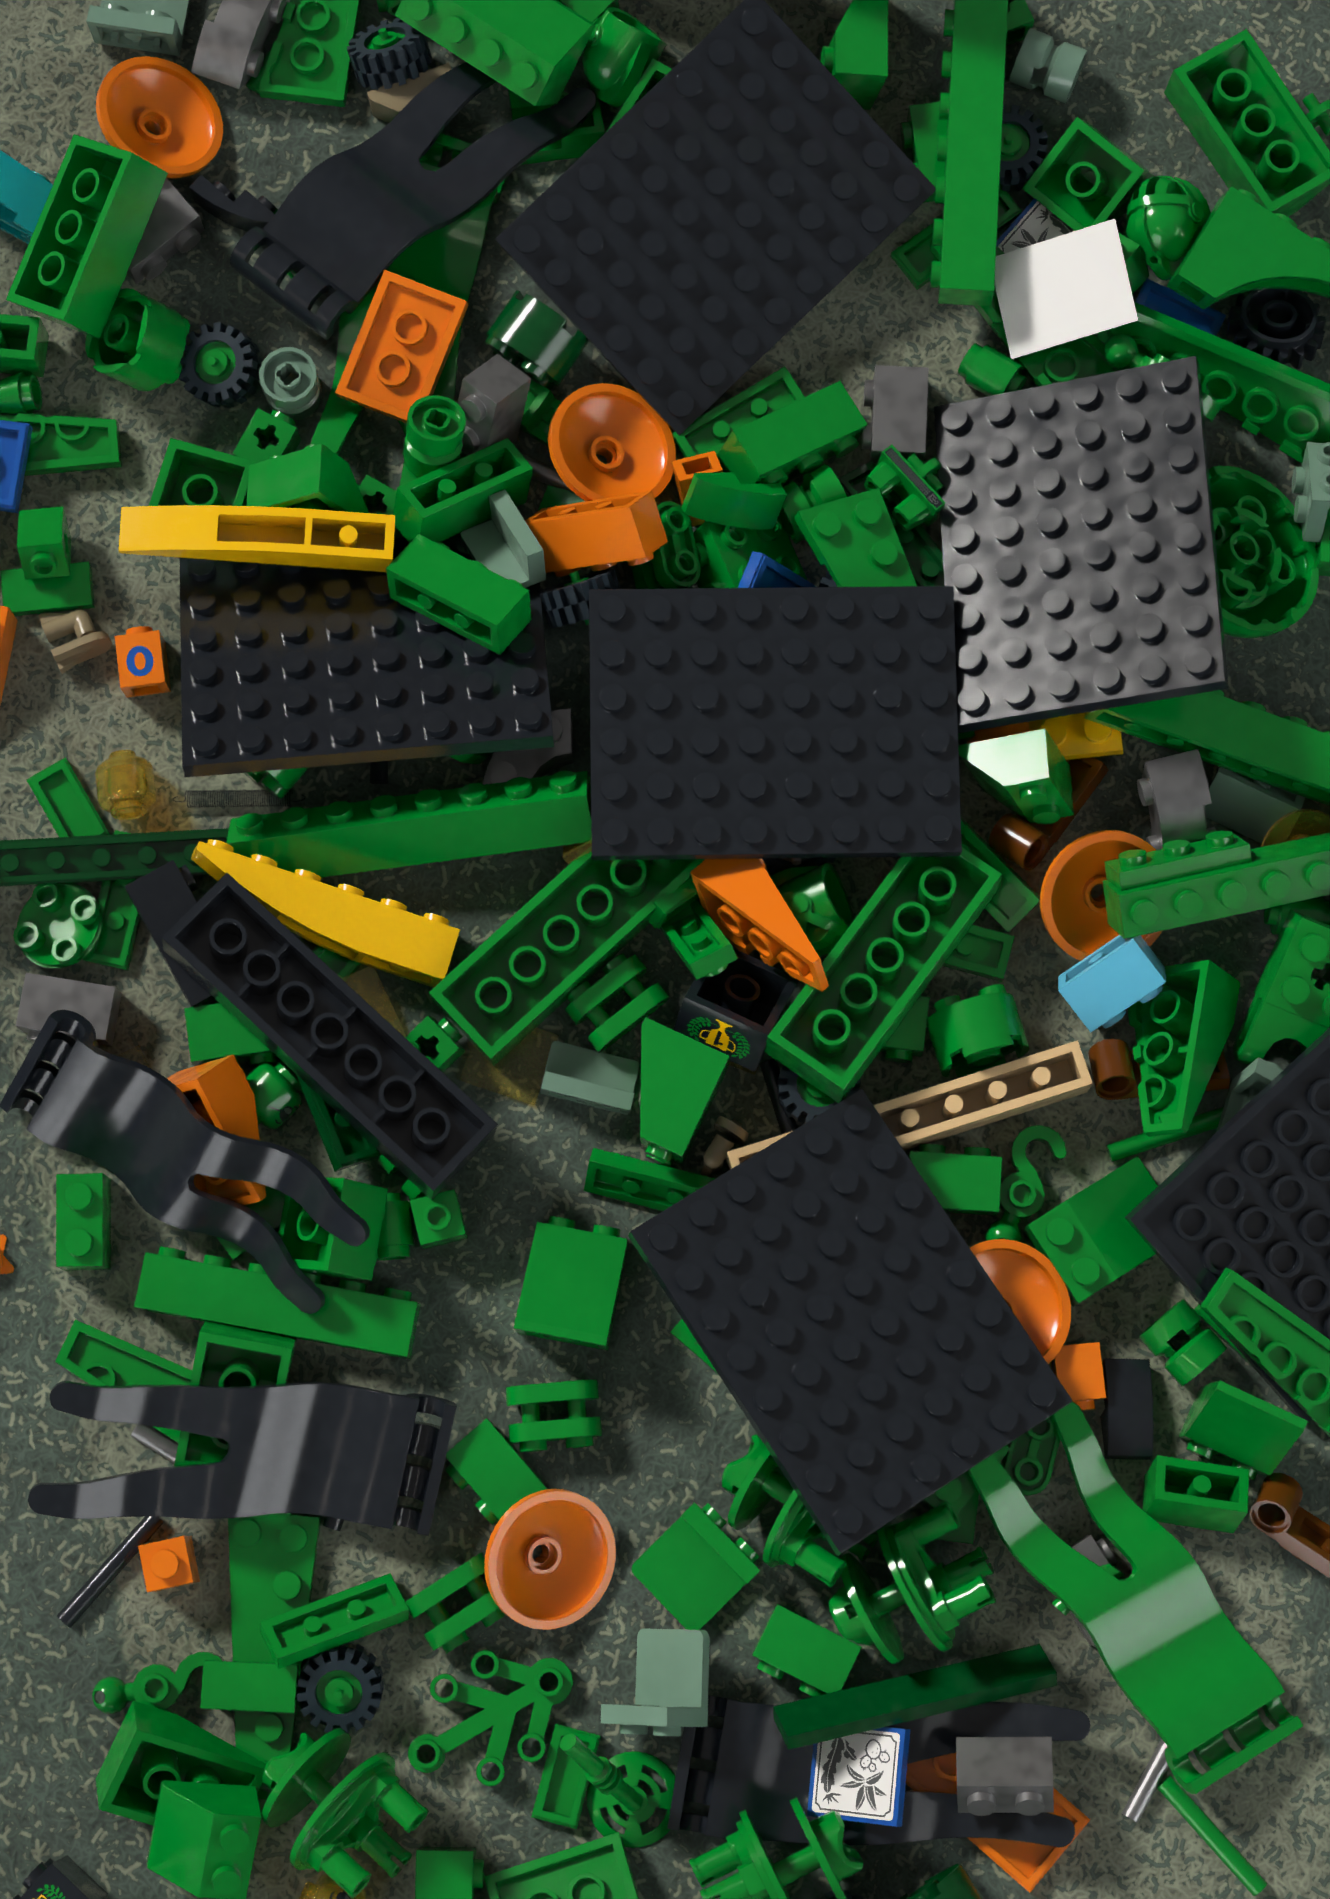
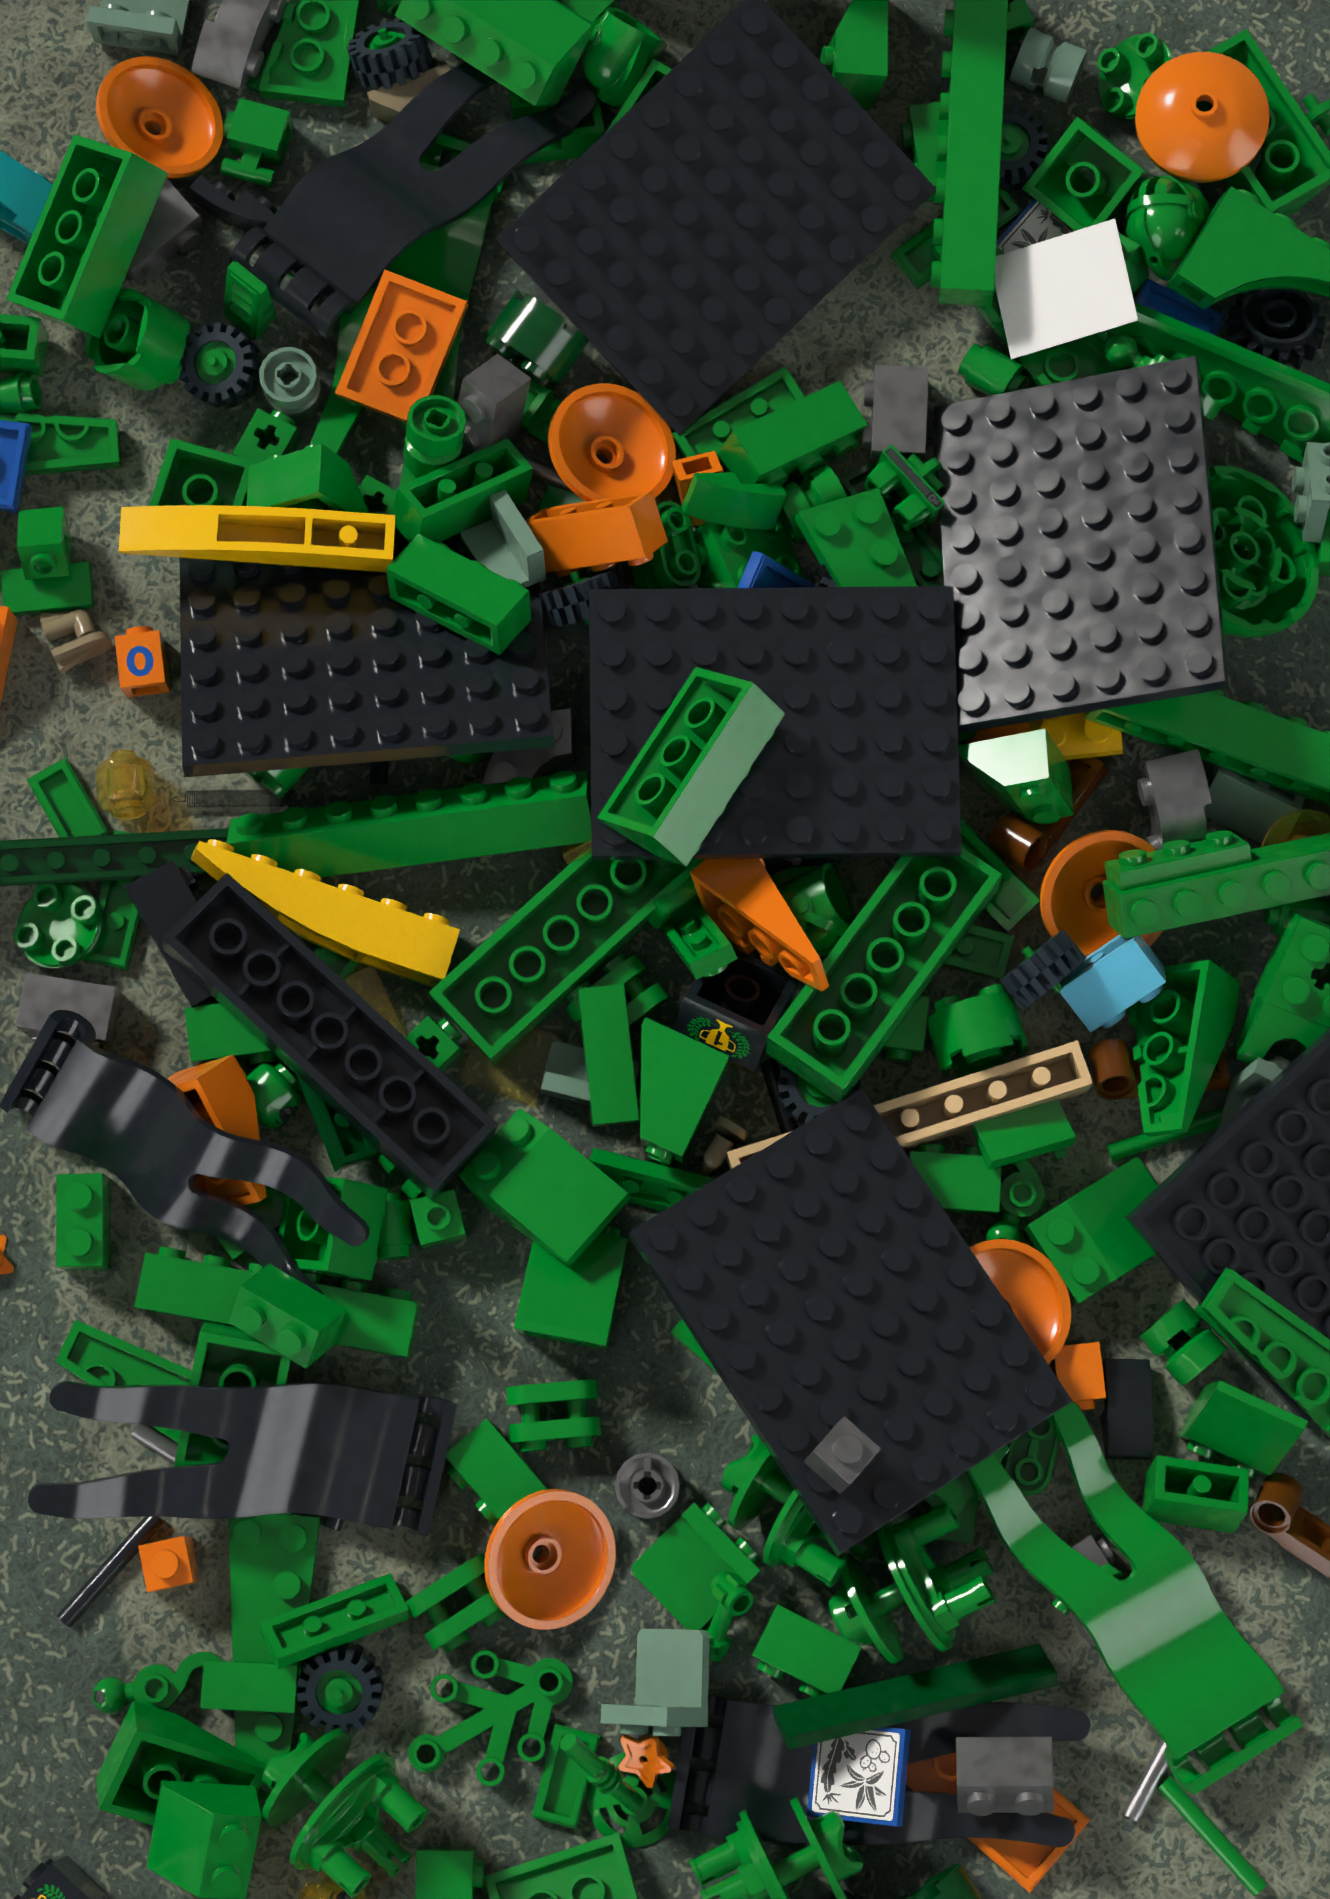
none -> green brick [220,98,294,188]
none -> green slope [223,261,277,340]
none -> green brick [228,1263,347,1368]
none -> green slope [459,1108,631,1266]
none -> green tile [577,984,639,1127]
none -> green slope [597,667,785,867]
none -> flat silver wheel [615,1453,680,1519]
none -> orange plate [618,1734,675,1788]
none -> green bar [702,1572,754,1662]
none -> flat silver brick [804,1416,881,1494]
none -> green tile [972,1099,1076,1170]
none -> black wheel [999,929,1086,1010]
none -> green dish [1097,32,1173,119]
none -> orange dish [1135,52,1269,183]

